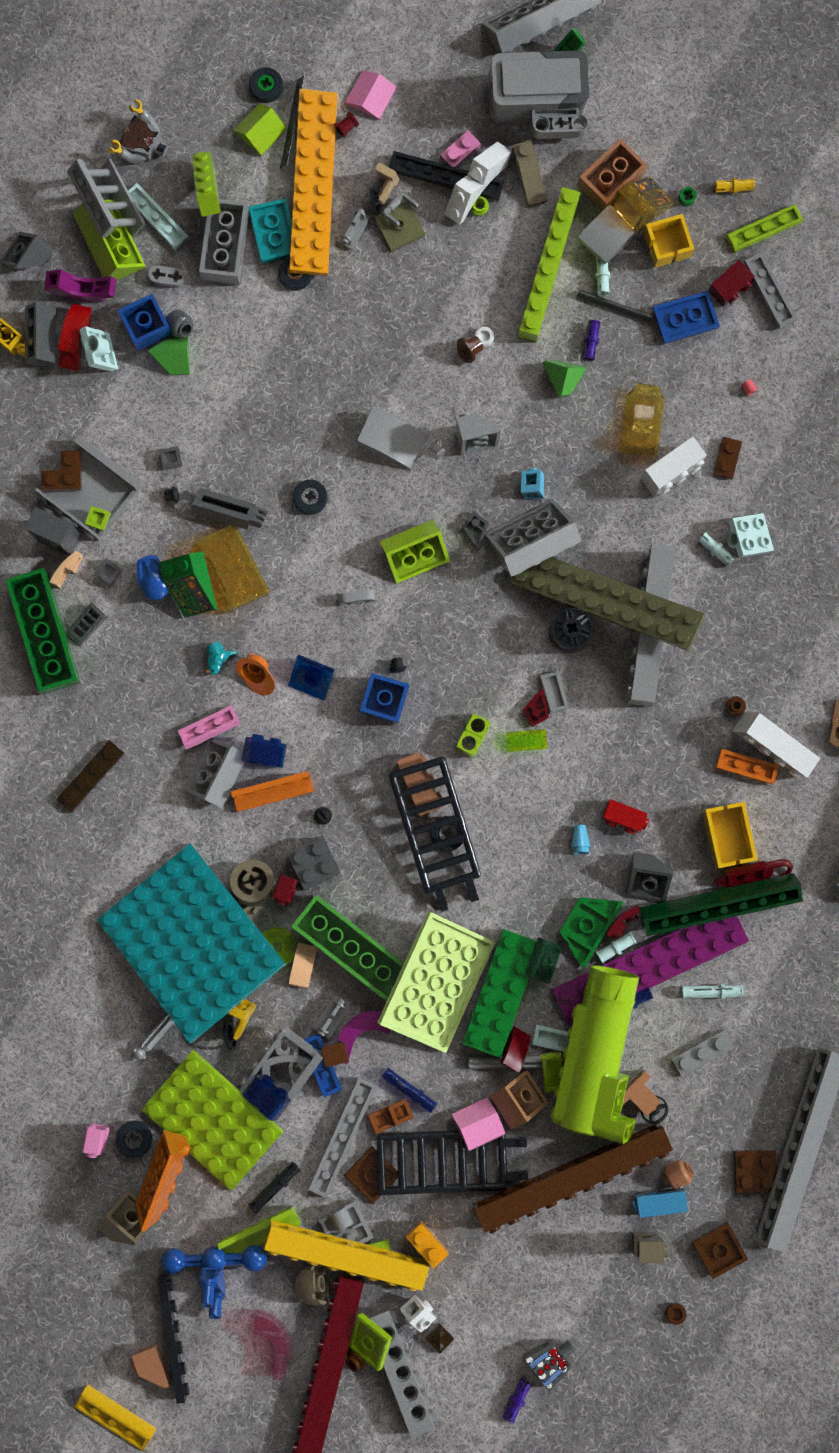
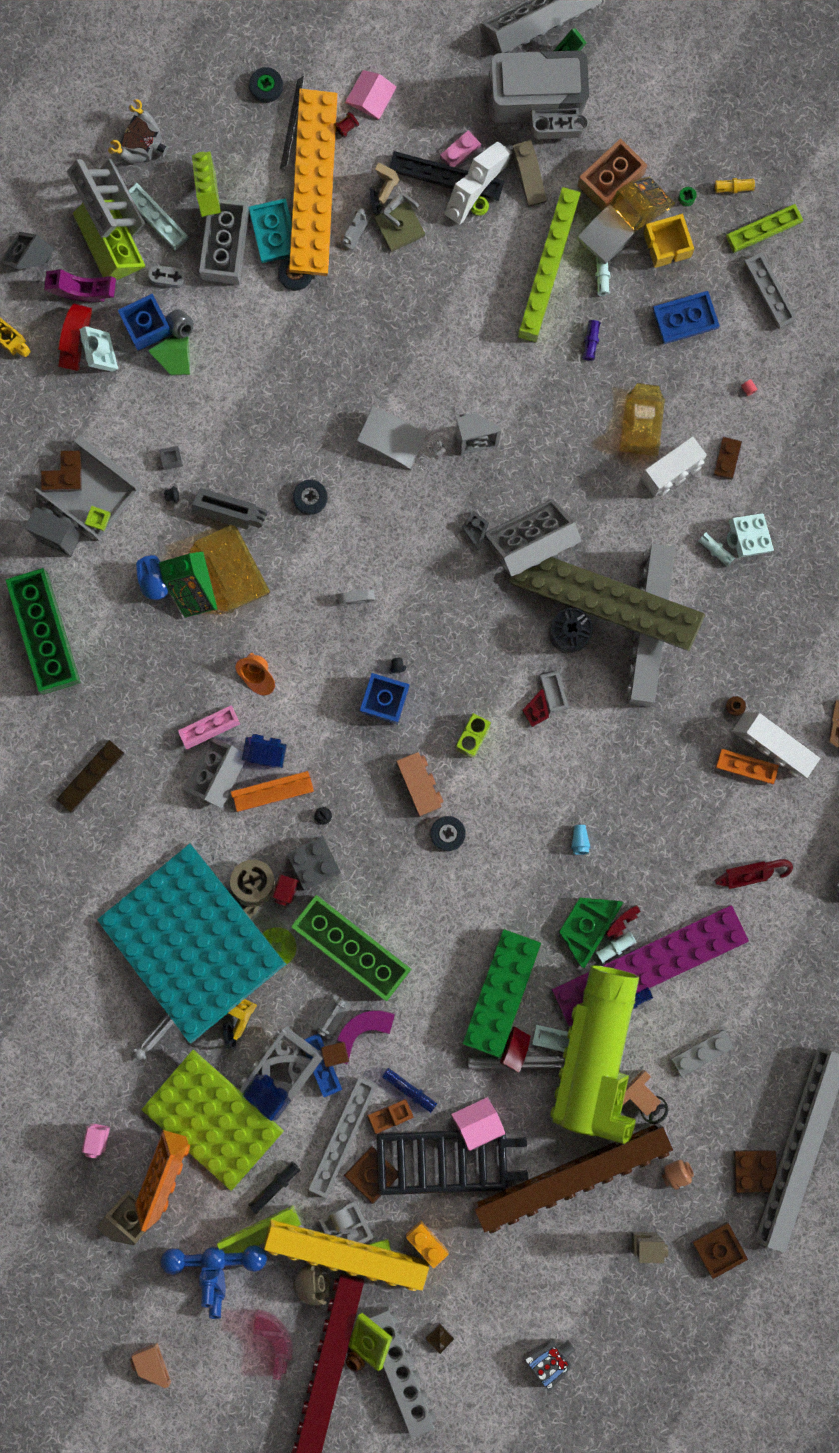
dark grey brick [25,302,57,367] -> none
light nougat slope [50,551,83,588] -> none
dark grey slope [66,602,108,646] -> none
yellow slope [74,1385,156,1451] -> none
flat silver plate [95,558,123,586] -> none
black bush [116,1120,153,1158] -> none
black plate [157,1274,190,1404] -> none
teal animal [205,641,238,675] -> none
lime slope [233,104,287,156] -> none
clear blue slope [288,654,336,700] -> none
light nougat slope [289,942,318,989] -> none
yellowish green plate [377,911,496,1053] -> none
lime slope [379,519,450,584] -> none
black bar [388,756,481,912] -> none
white brick [400,1295,436,1332] -> none
reddish brown piece [457,336,483,363] -> none
white tile [475,327,494,347] -> none
medium nougat slope [489,1069,549,1130] -> none
dark purple pin [503,1378,532,1423] -> none
clear neon green plate [507,729,548,752] -> none
medium azure brick [521,468,545,500] -> none
clear green tile [525,937,562,984] -> none
lime tile [540,1052,562,1093] -> none
bright green slope [542,360,587,397] -> none
pearl dark grey bar [577,290,652,322] -> none
red brick [602,799,649,835] -> none
dark grey slope [626,852,673,902] -> none
dark azure brick [632,1188,688,1218] -> none
dark green brick [639,873,803,936] -> none
reddish brown tile [665,1303,687,1325] -> none
light aqua pin [682,983,744,1000] -> none
yellow piece [702,801,758,869] -> none
dark red brick [708,260,755,307] -> none

